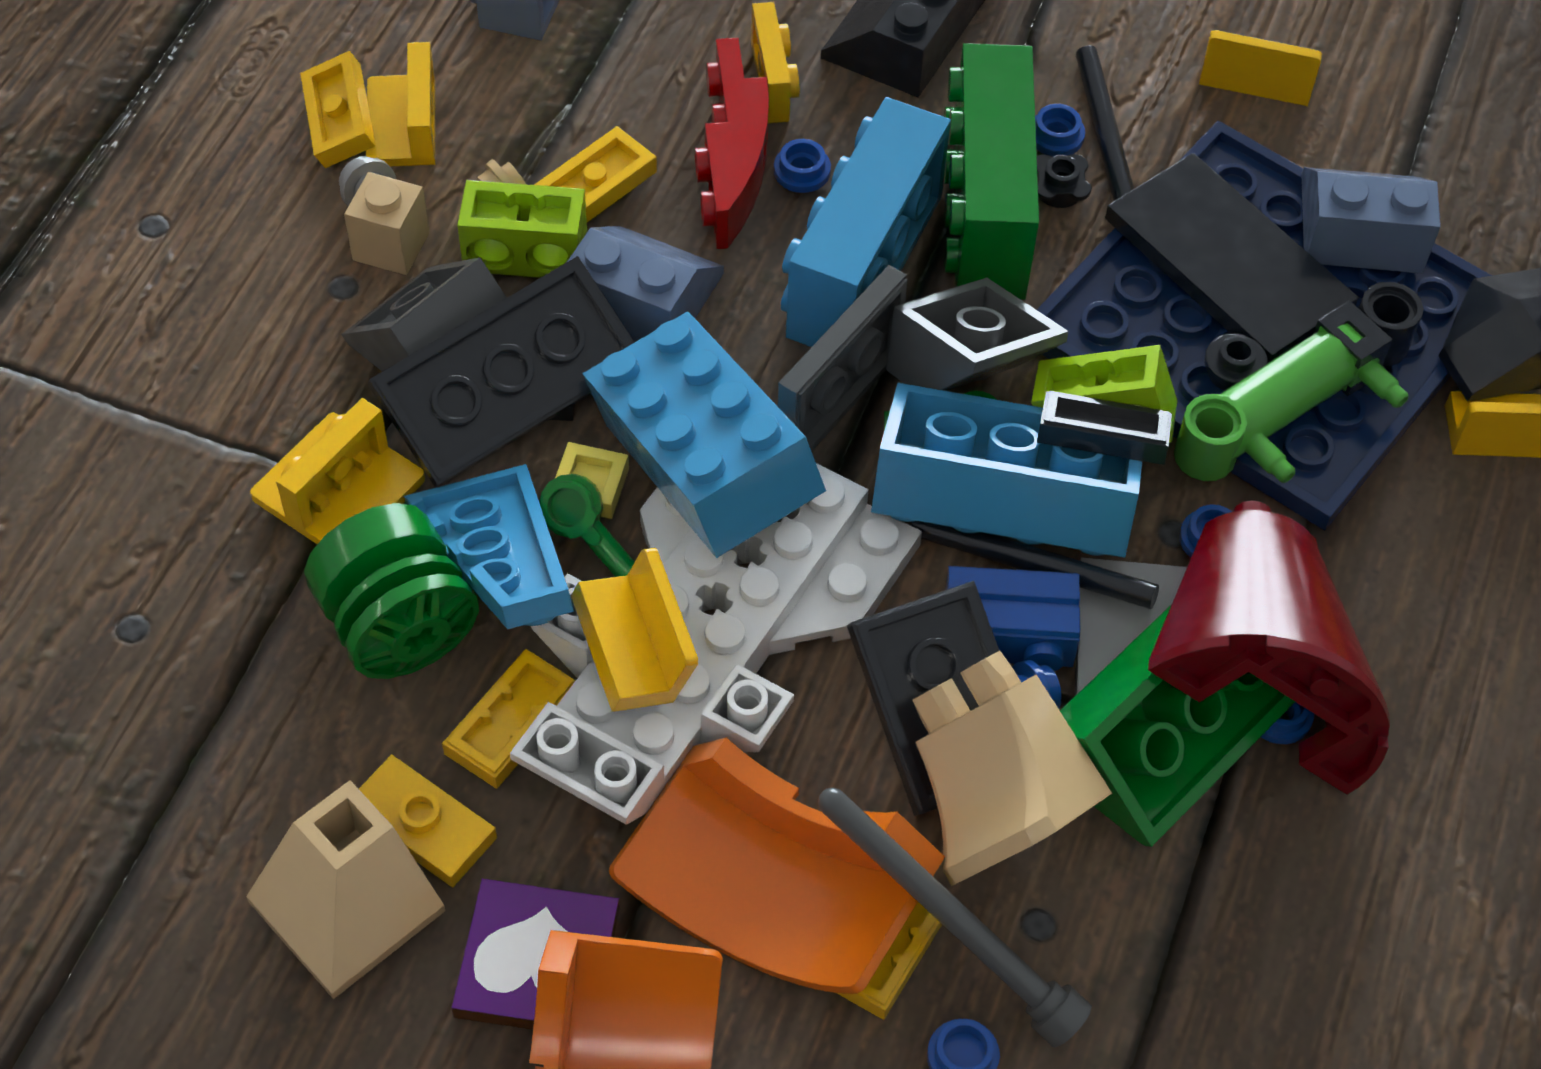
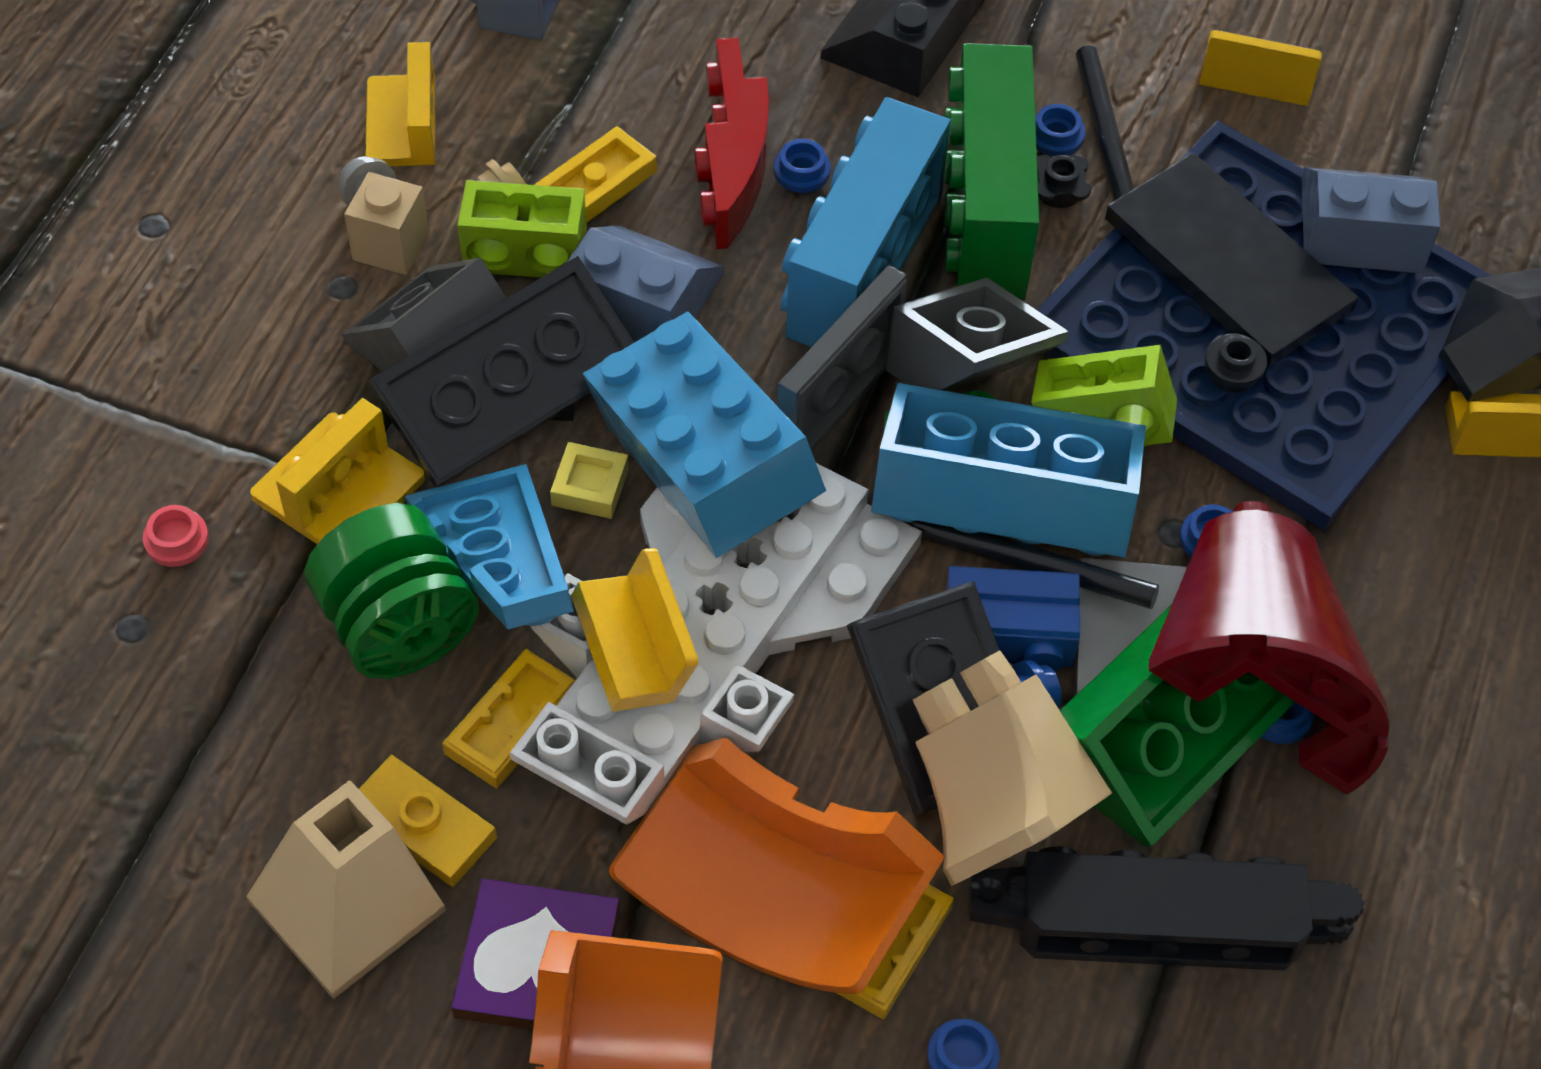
yellow plate [300,51,376,169] -> none
green plate [539,474,635,577] -> none
yellow plate [751,2,800,123] -> none
dark grey piece [818,788,1092,1048] -> none
black tile [1037,391,1172,465] -> none
bright green piece [1174,282,1424,483] -> none
none -> coral plate [143,505,209,567]
none -> black hinge [968,846,1365,971]

